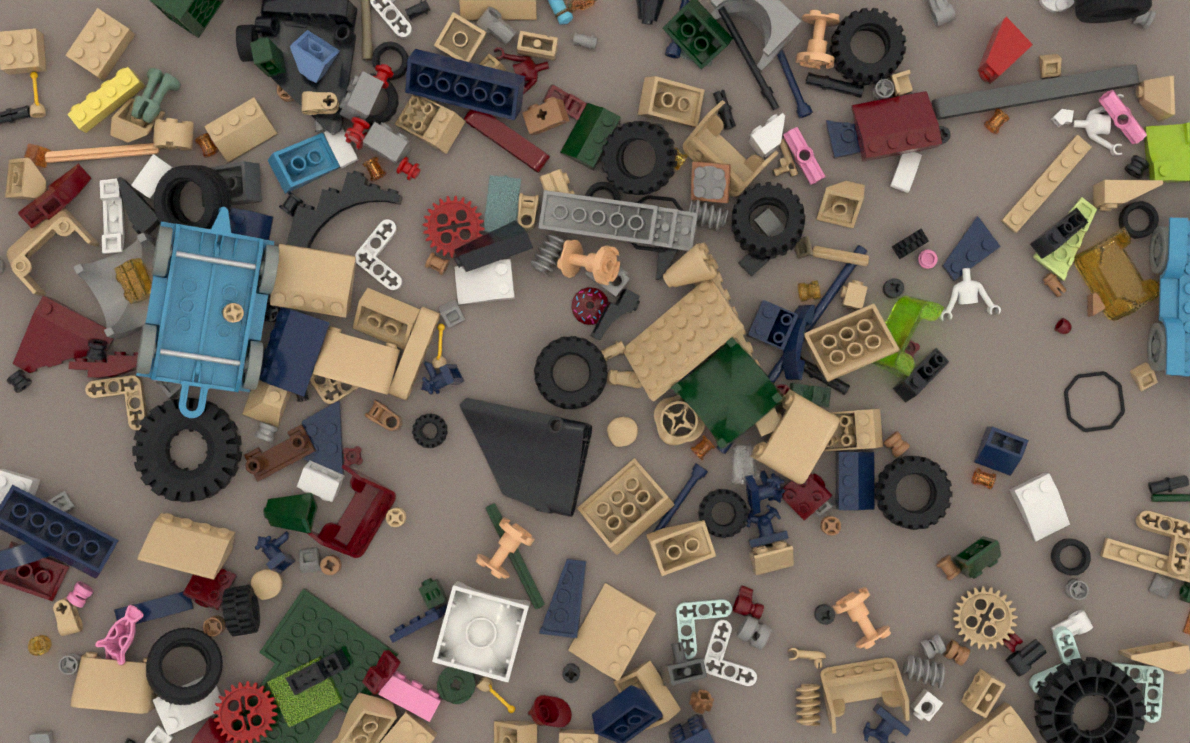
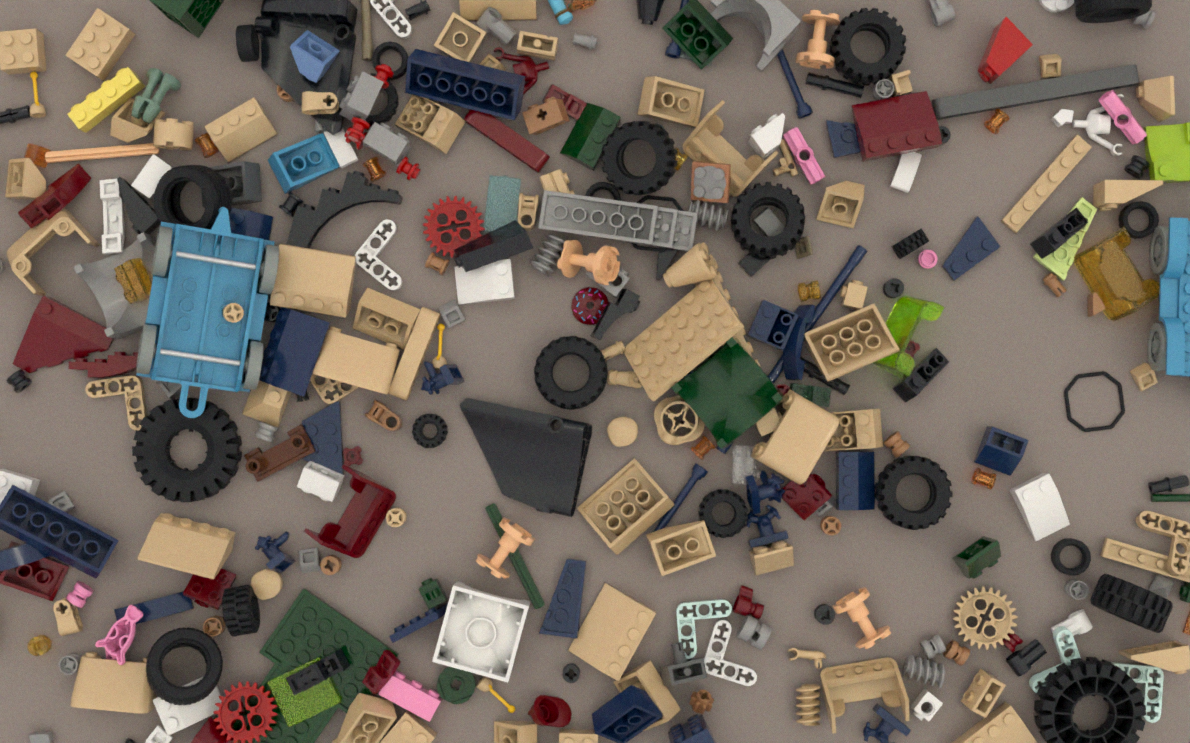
black wheel [86,339,108,360] -> none
dark green brick [250,37,286,77] -> none
dark green slope [263,493,318,533] -> none
black pin [713,90,736,130] -> none
black bar [718,6,779,111] -> none
tan axle [813,246,869,266] -> none
medium nougat bush [936,555,962,581] -> none
white piece [938,268,1001,321] -> none
dark red hinge [1054,318,1072,334] -> none
none -> black tyre [1090,574,1173,633]

